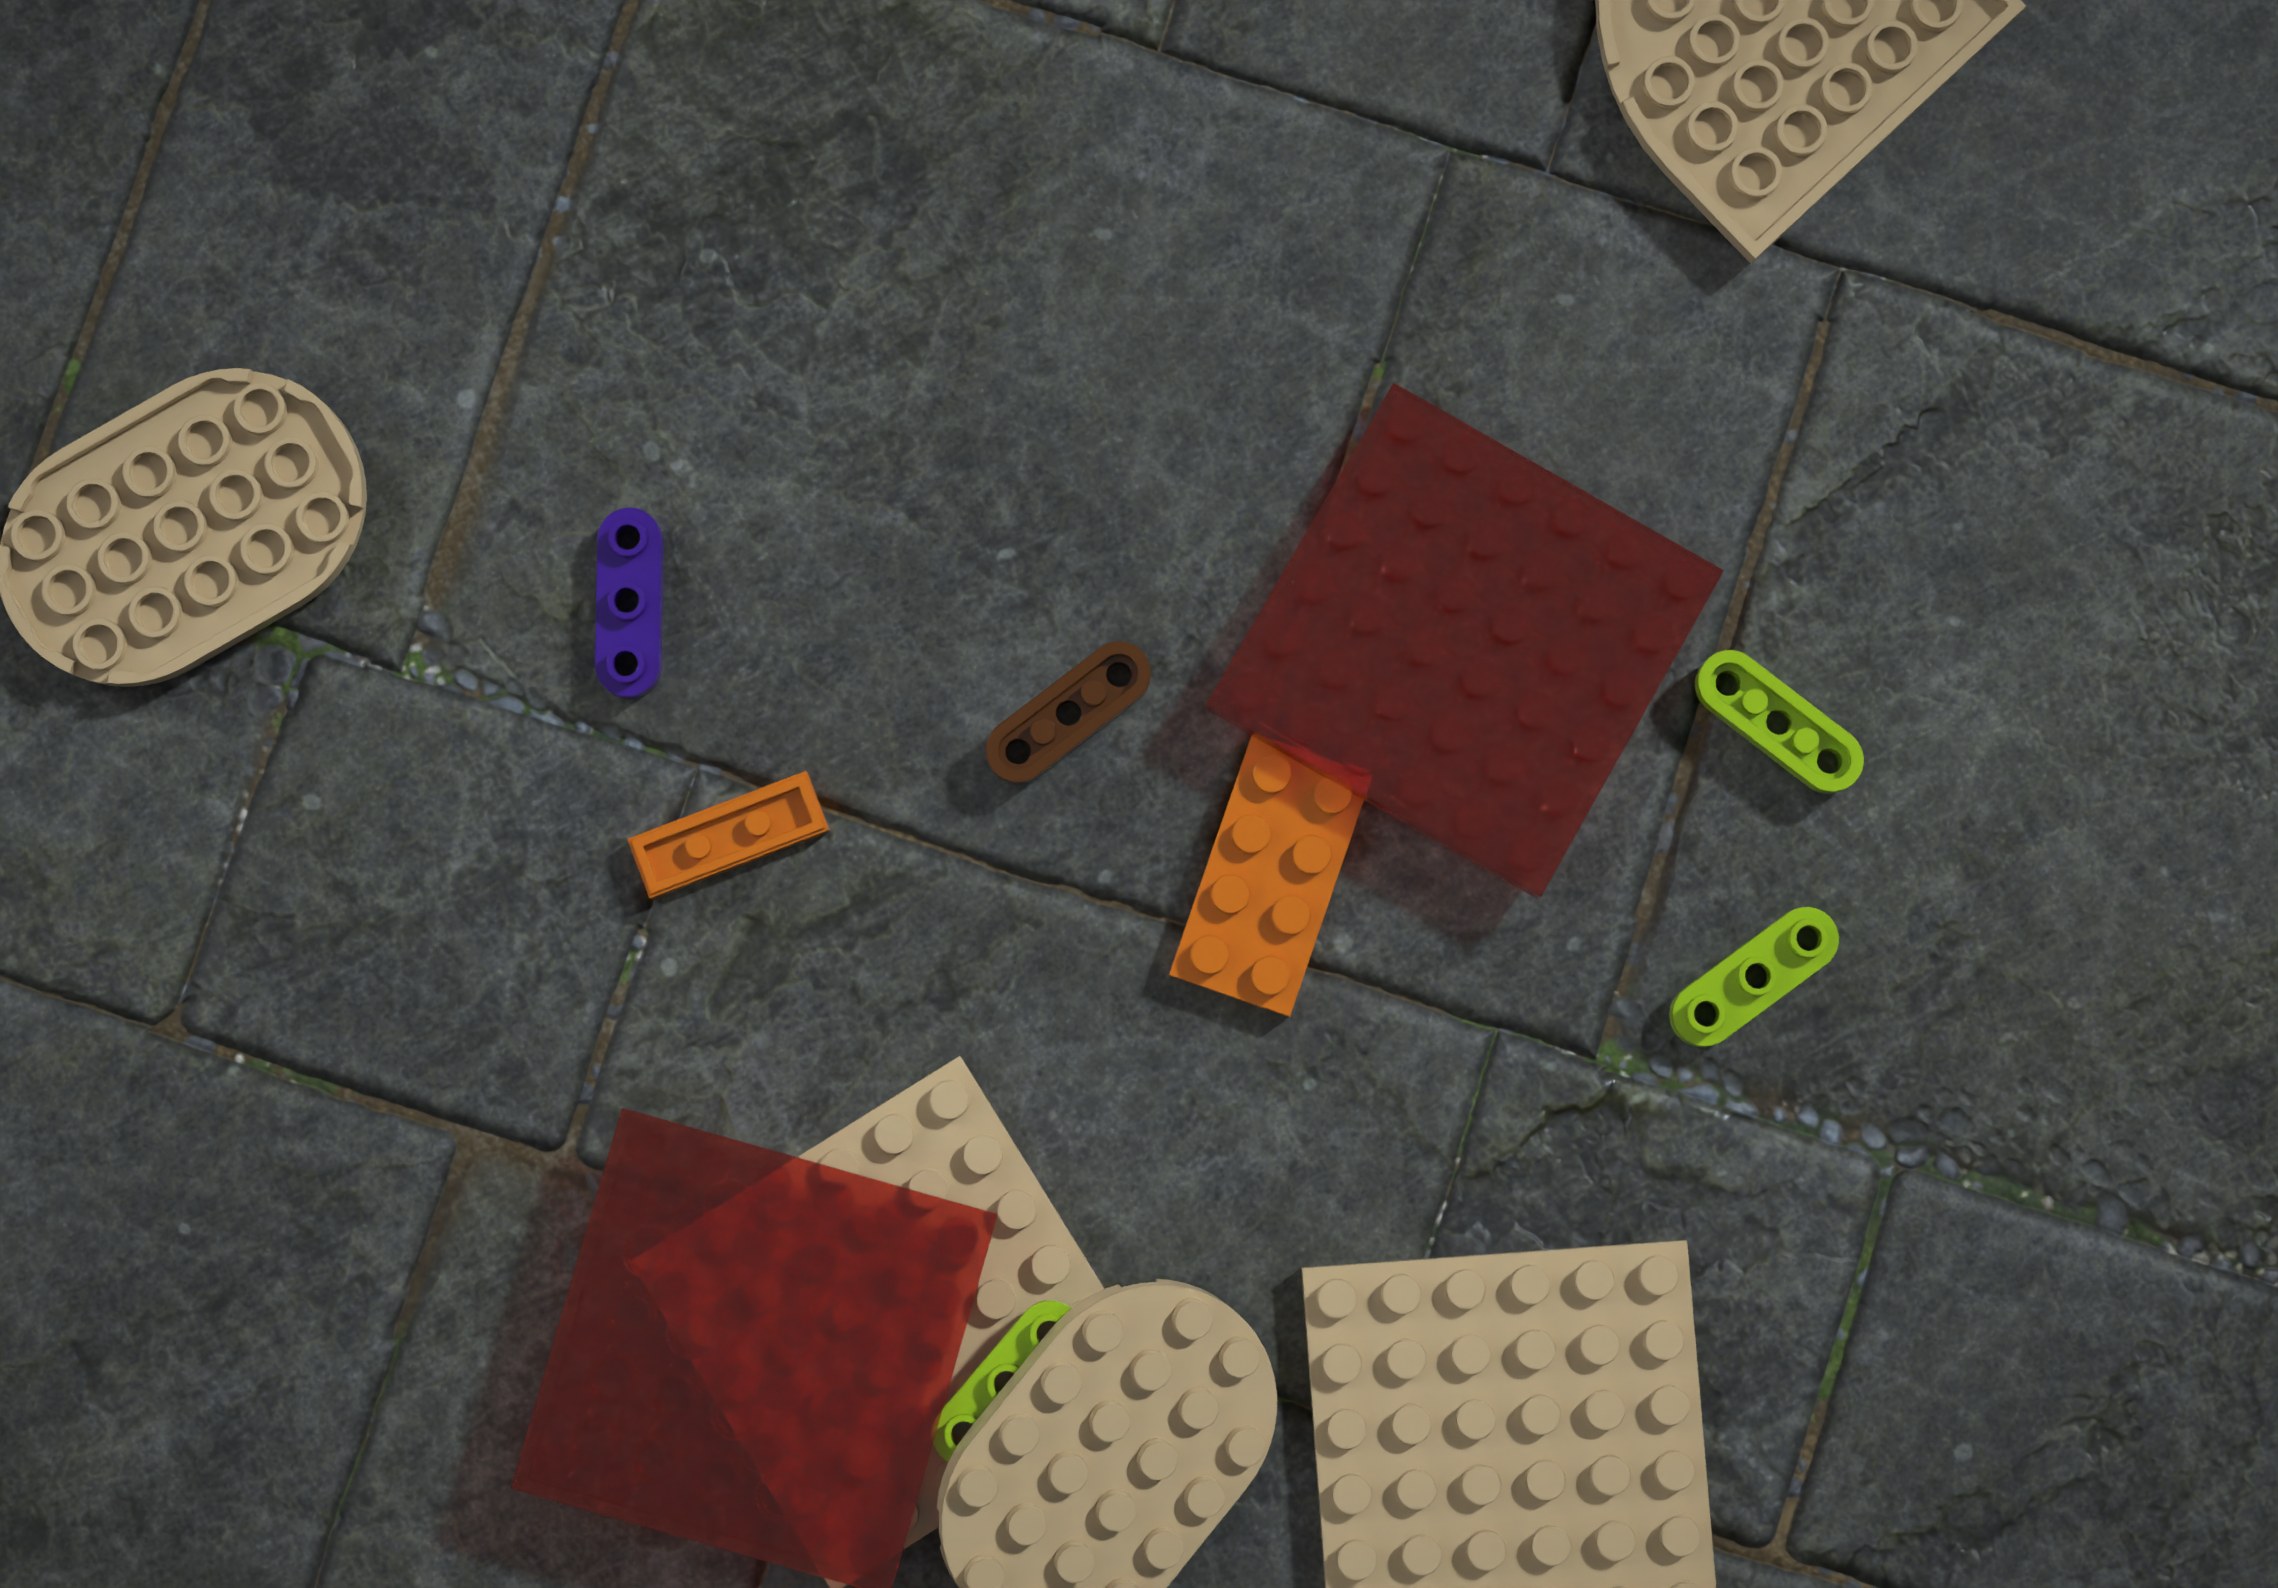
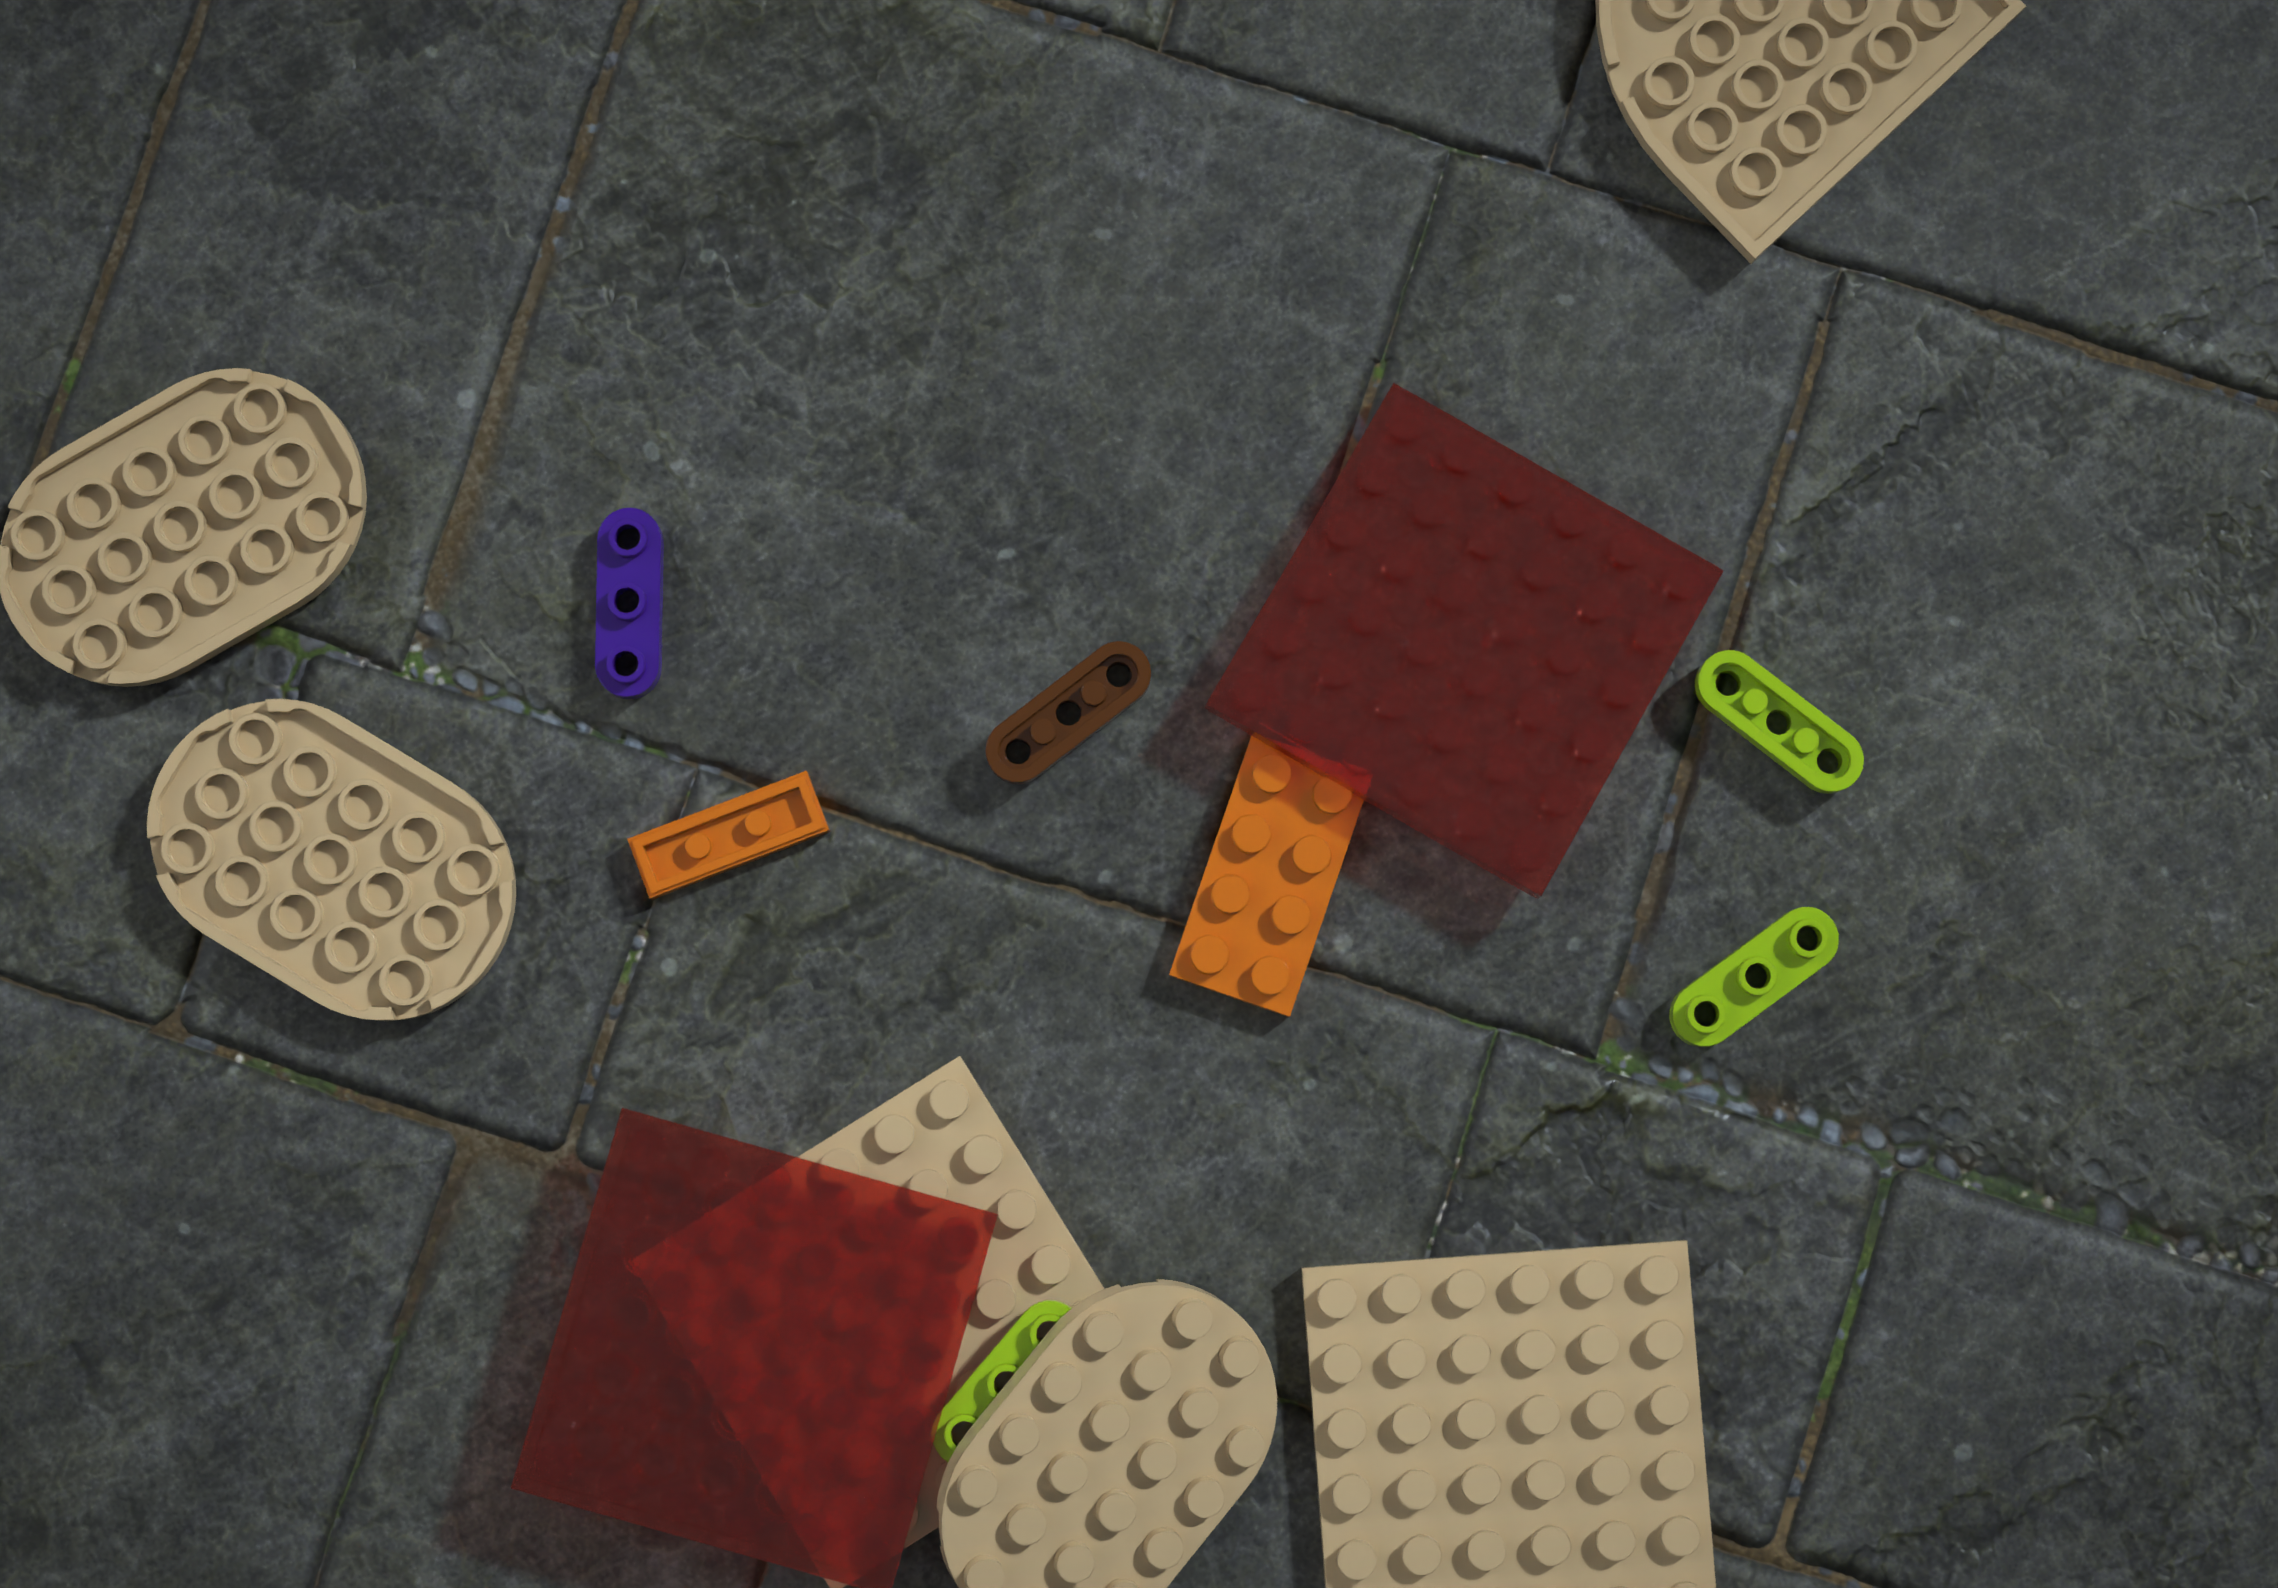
none -> tan plate [147,699,516,1021]

